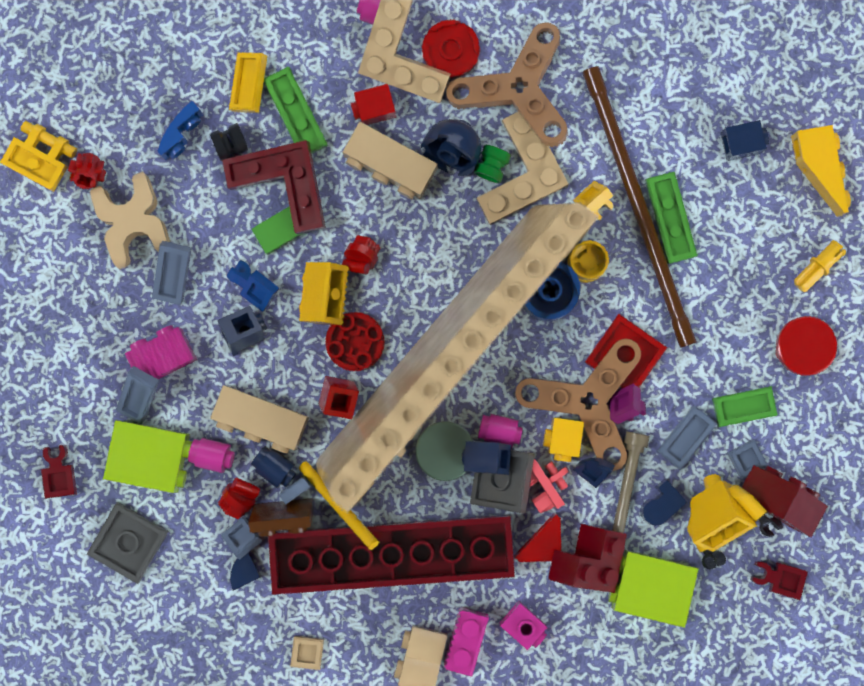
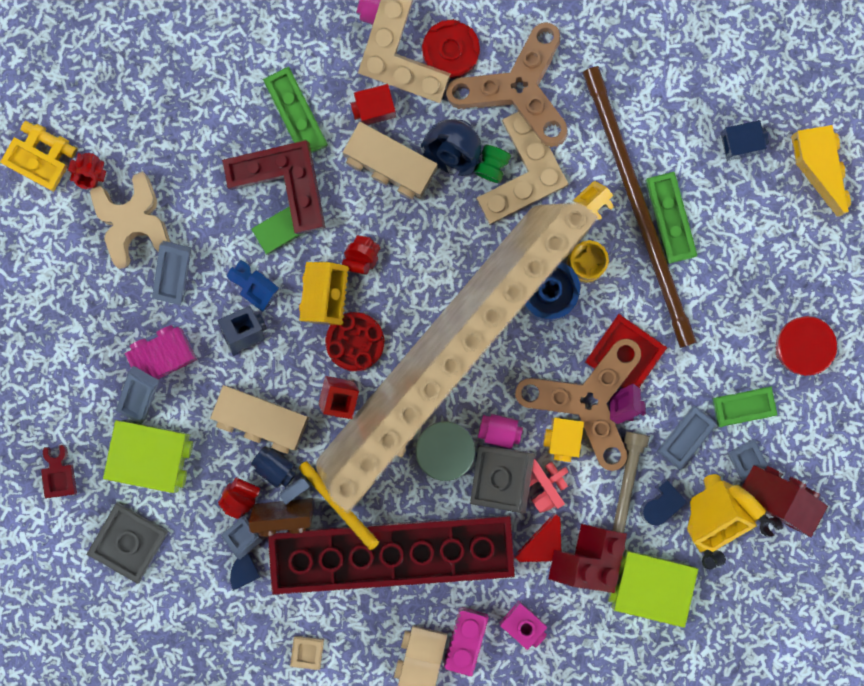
blue slope [157,101,203,160] -> none
dark pink brick [188,438,235,473] -> none
black wheel [210,123,248,161] -> none
yellow tile [229,52,267,113] -> none
dark blue brick [462,441,511,475] -> none
dark blue tile [573,458,615,488] -> none
dark red plate [750,561,808,600] -> none
yellow axle [794,240,846,292] -> none

